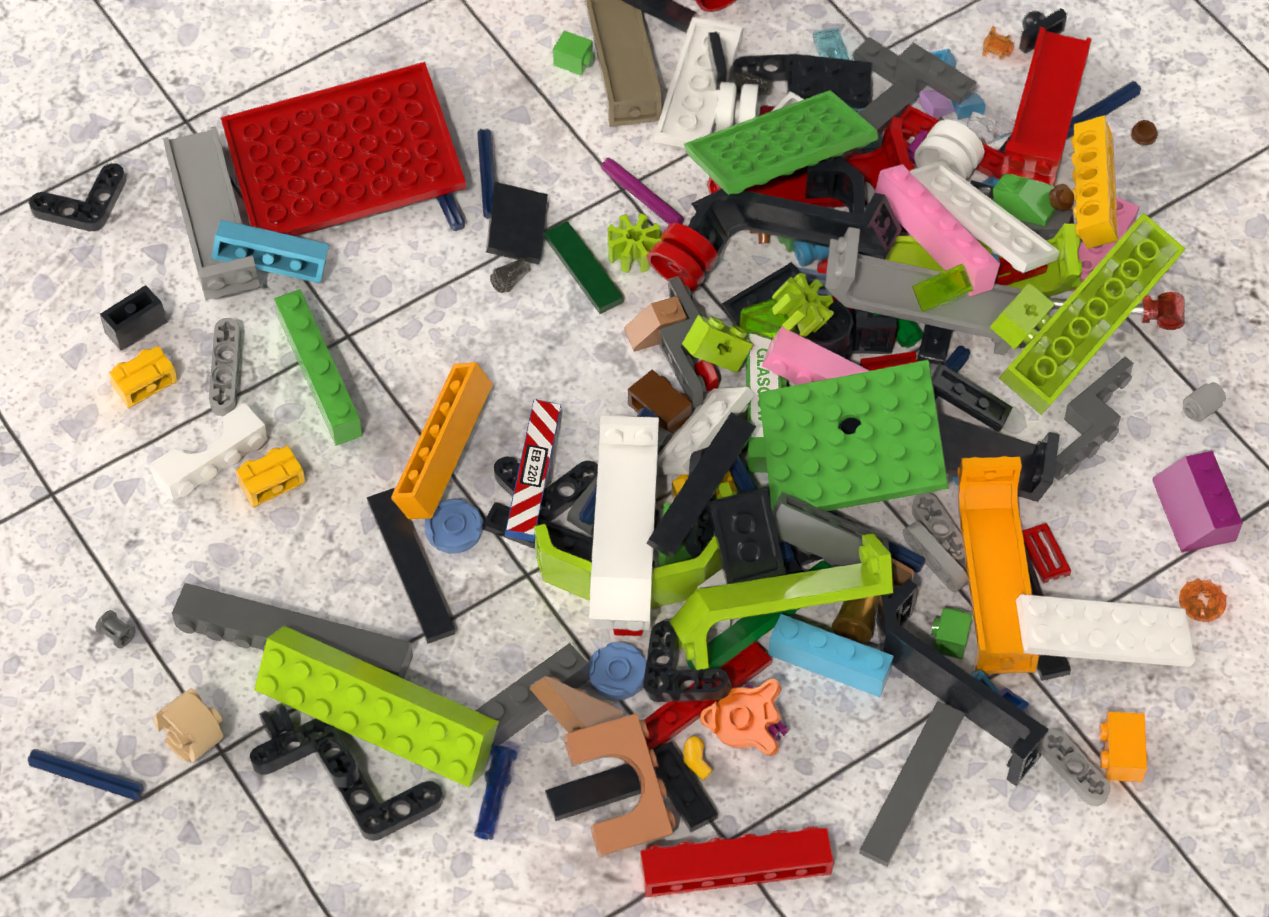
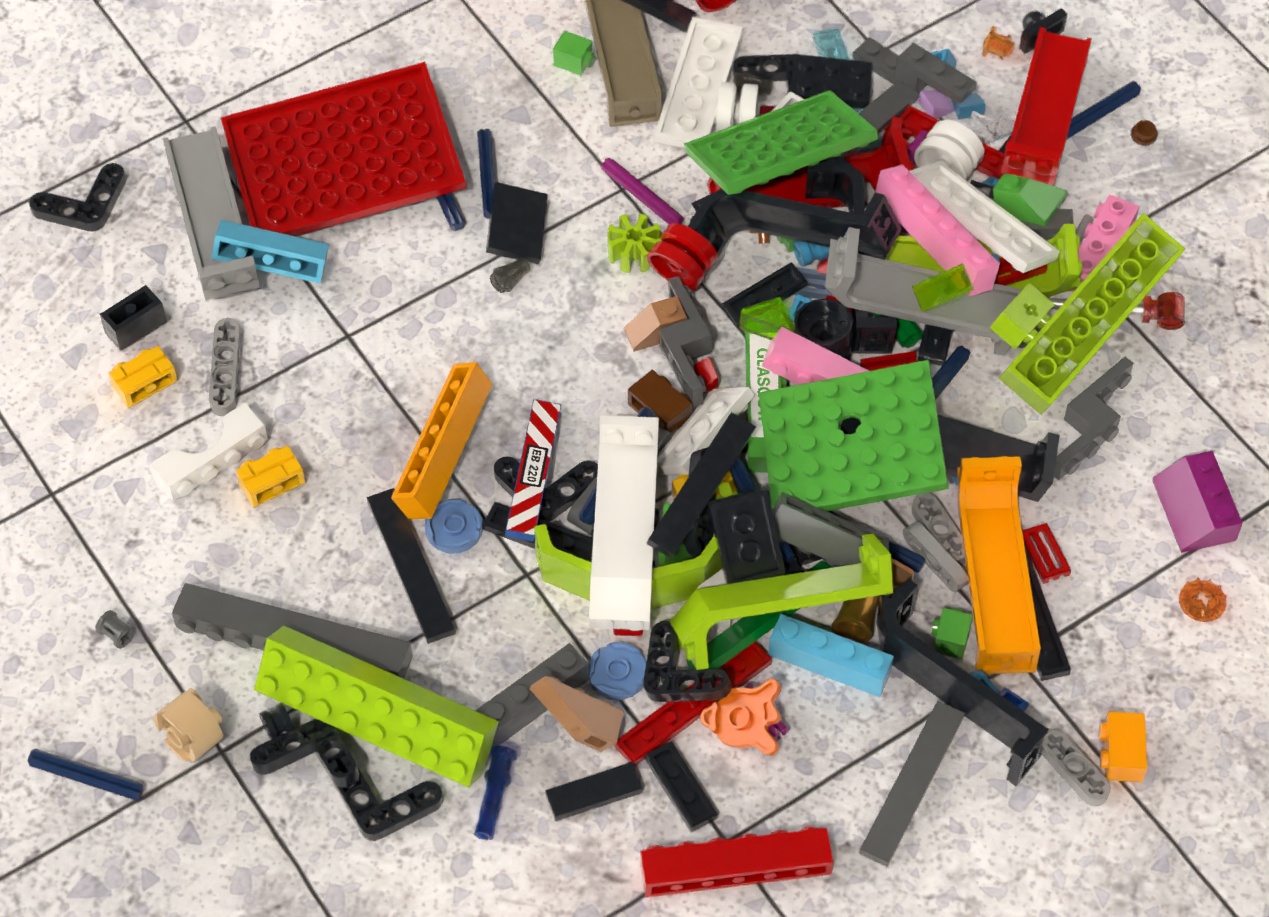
bright green brick [274,289,362,446] -> none
dark green tile [544,221,623,314] -> none
nougat arch [563,713,676,857] -> none
lime brick [682,315,754,373] -> none
yellow arm [683,736,714,781] -> none
black tile [708,32,727,90] -> none
lime gear [772,273,834,337] -> none
black tile [932,363,1012,432] -> none
white plate [1016,594,1195,667] -> none
reddish brown plate [1049,184,1074,211] -> none
yellow brick [1071,115,1119,249] -> none
light grey brick [1183,382,1226,422] -> none

